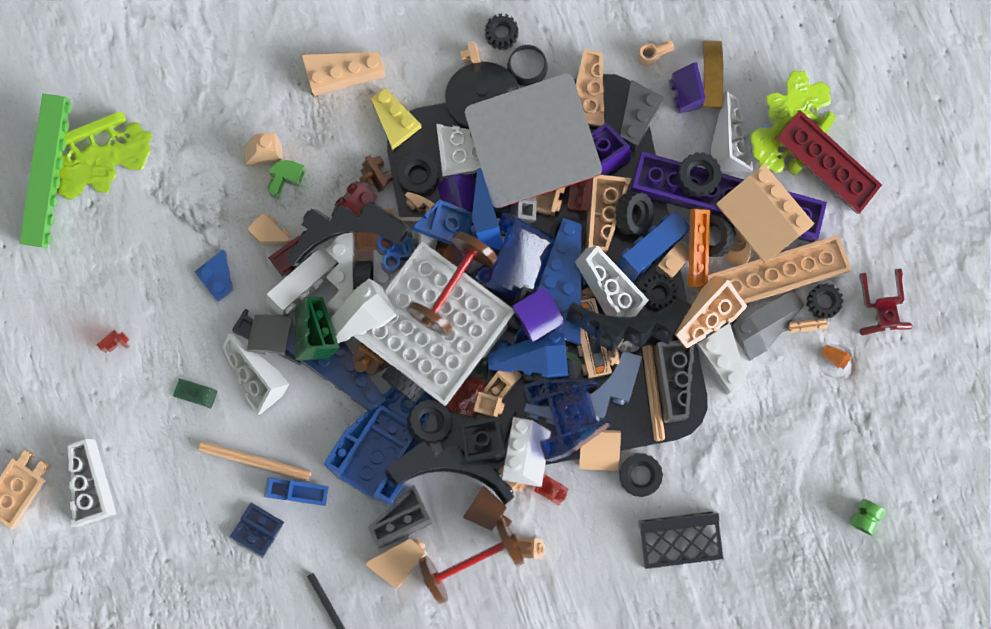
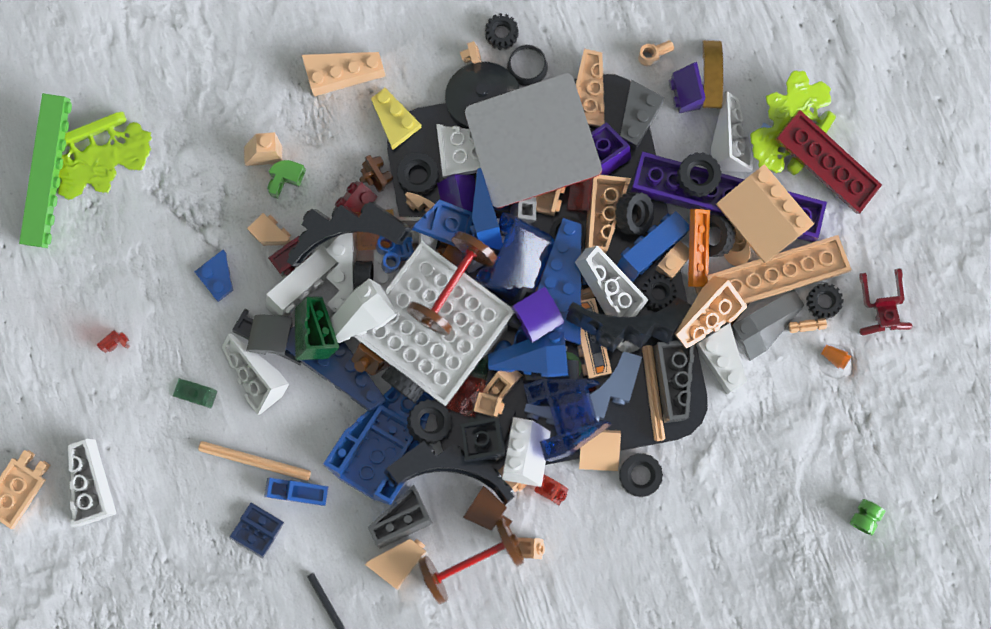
light nougat axle [608,348,620,366] -> none
black fence [638,511,724,569] -> none

